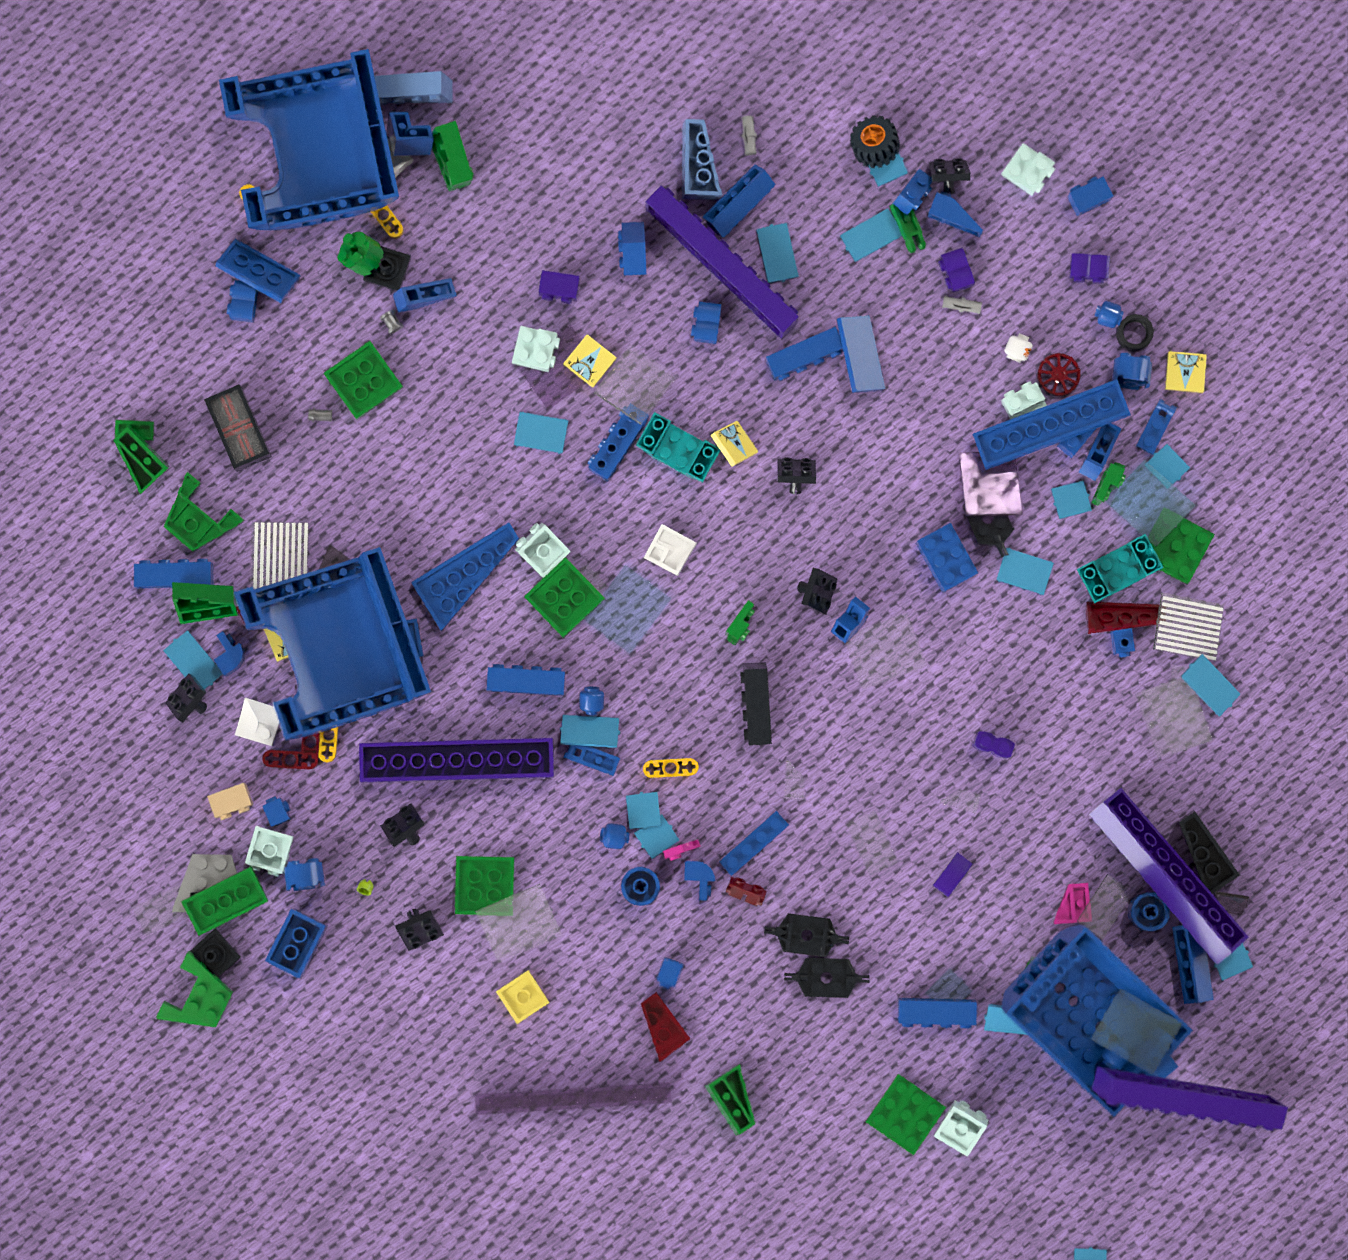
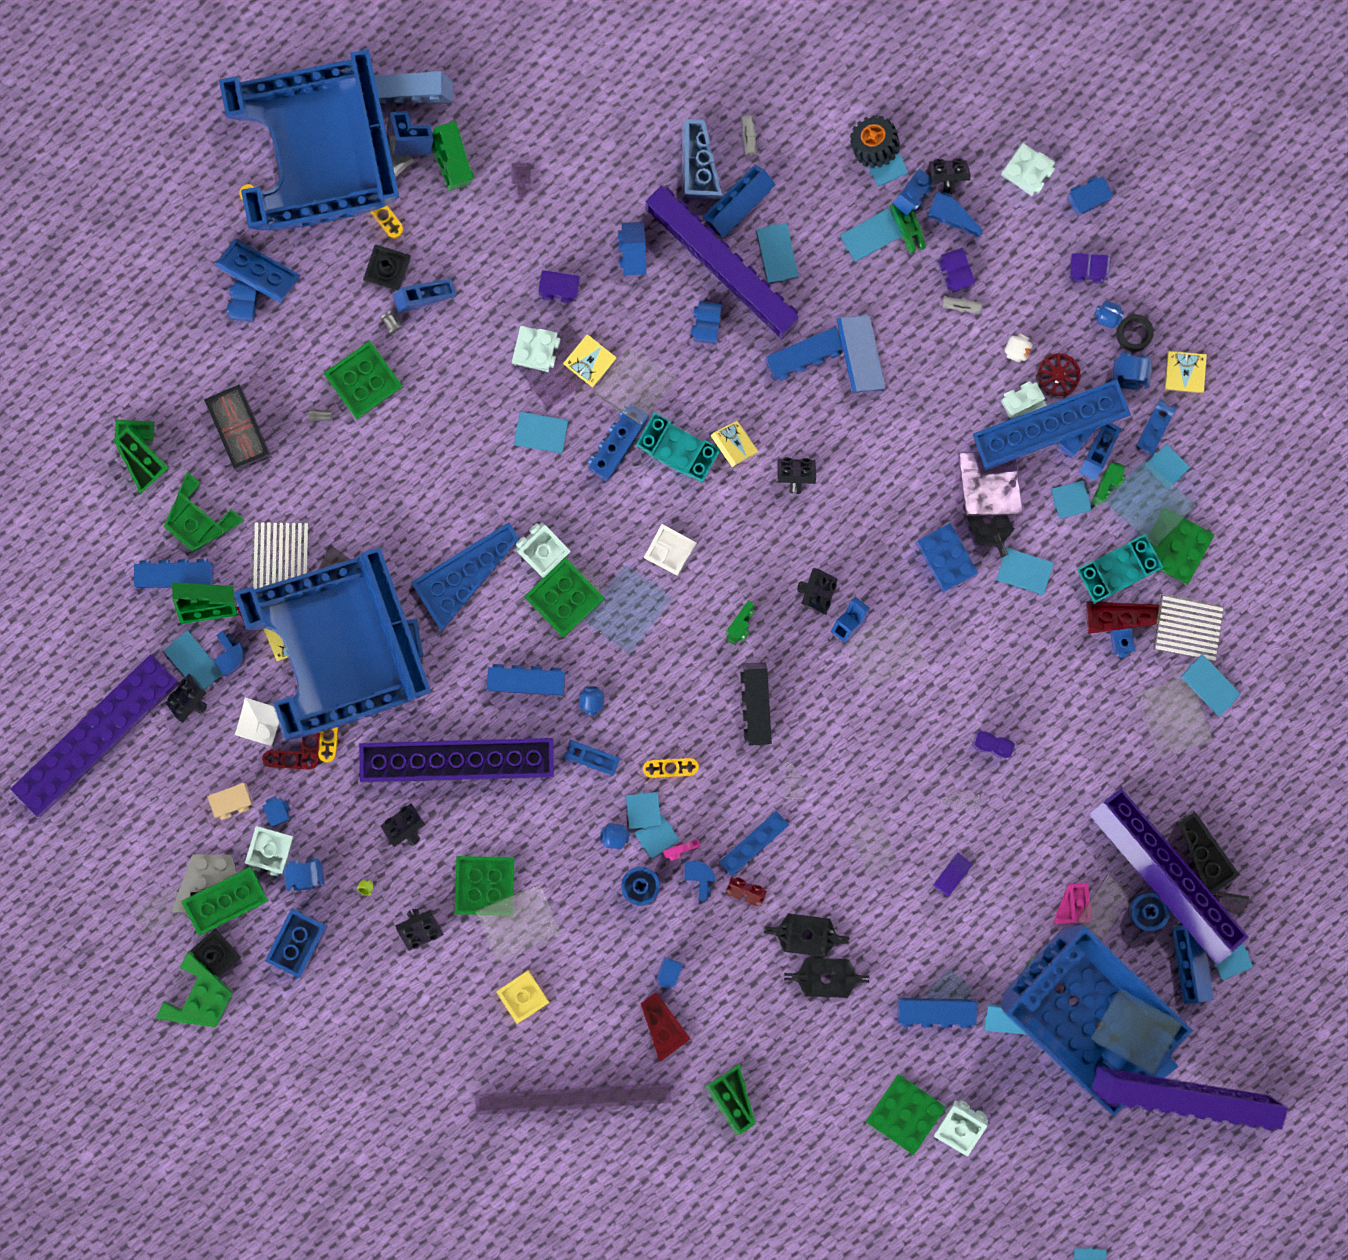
green brick [337,232,383,276] -> none
dark azure piece [560,715,620,748] -> none
none -> dark purple brick [10,654,180,817]
none -> clear purple plate [511,163,531,198]

